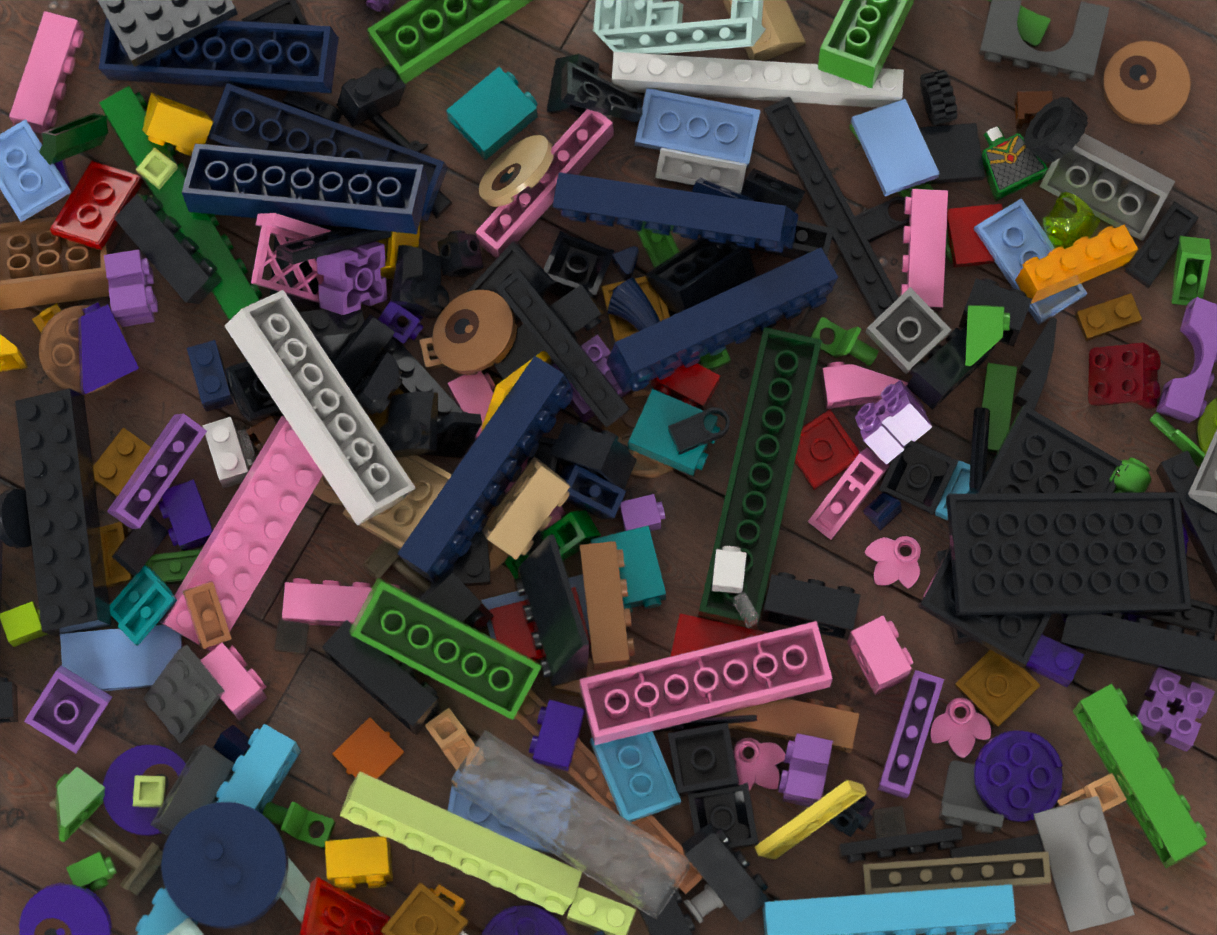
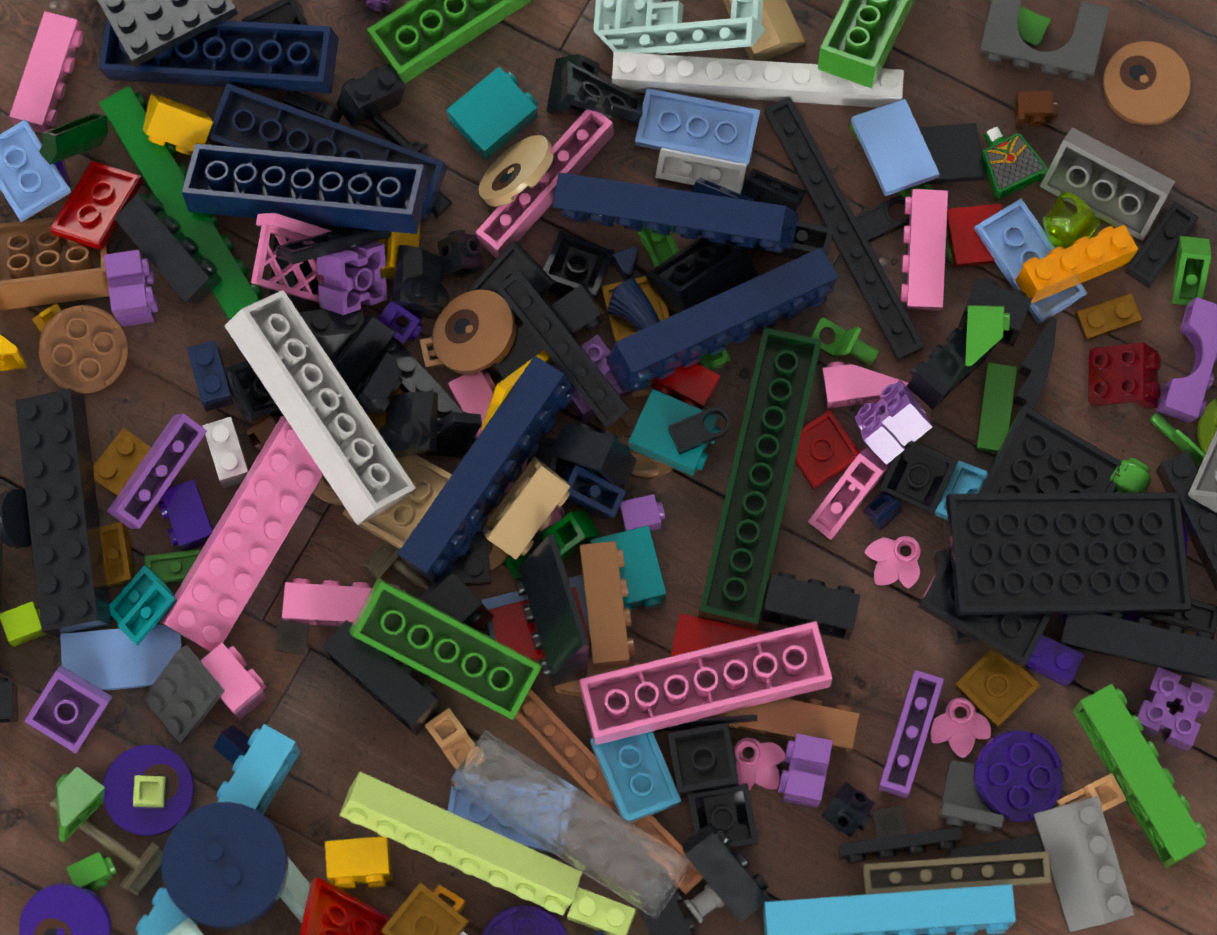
dark purple slope [78,302,139,395] -> none
black tile [111,514,168,576] -> none
yellowish green tile [136,148,178,190] -> none
dark grey brick [150,744,234,836] -> none
nougat plate [182,581,232,649] -> none
clear tile [236,429,257,466] -> none
bright green bracket [262,802,335,848] -> none
orange piece [332,717,405,779] -> none
dark purple brick [529,699,585,772] -> none
white brick [712,546,746,594] -> none
clear tile [733,592,759,628] -> none
light yellow tile [754,780,867,860] -> none
bright pink brick [847,615,913,695] -> none
light grey brick [865,287,951,375] -> none
black tyre [920,69,958,126] -> none
black axle [969,407,990,493] -> none
black tyre [1024,97,1088,163] -> none

